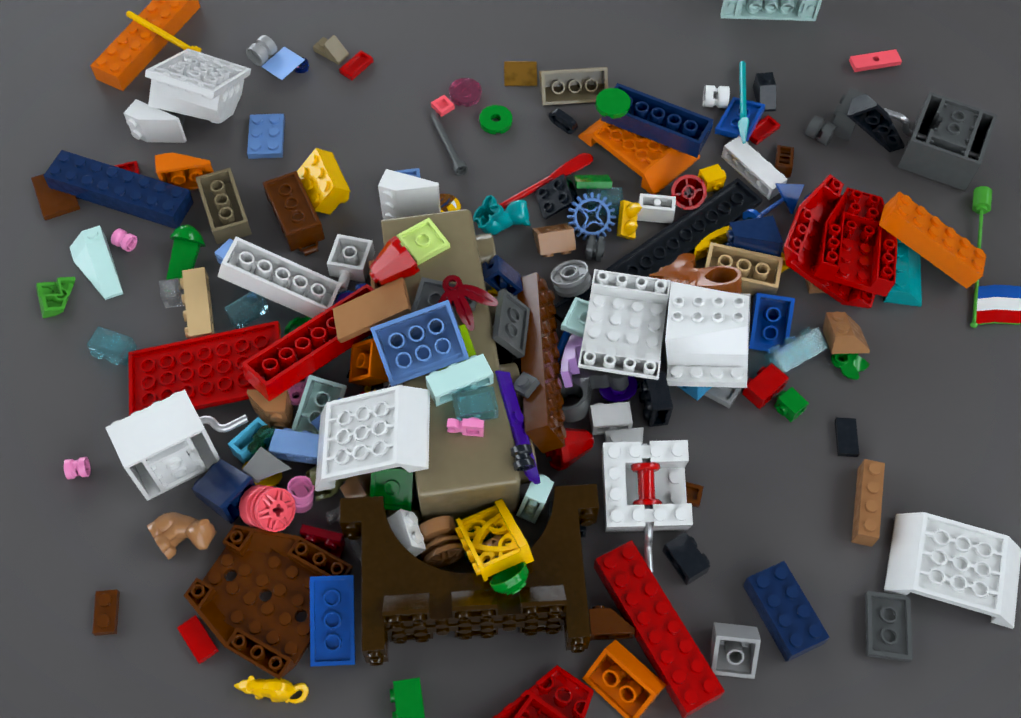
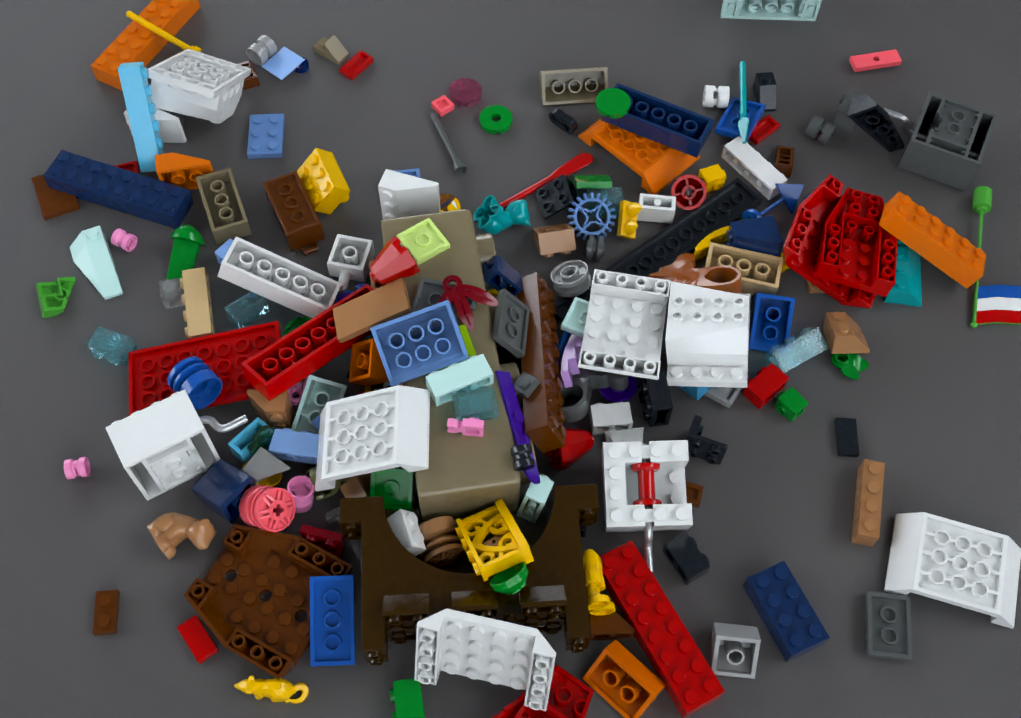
pearl gold piece [504,61,537,86] -> none
none -> medium azure brick [117,62,164,172]
none -> blue wheel [167,356,223,410]
none -> reddish brown slope [238,60,260,90]
none -> white slope [414,608,556,711]
none -> yellow piece [583,549,616,616]
none -> black bracket [686,415,728,465]

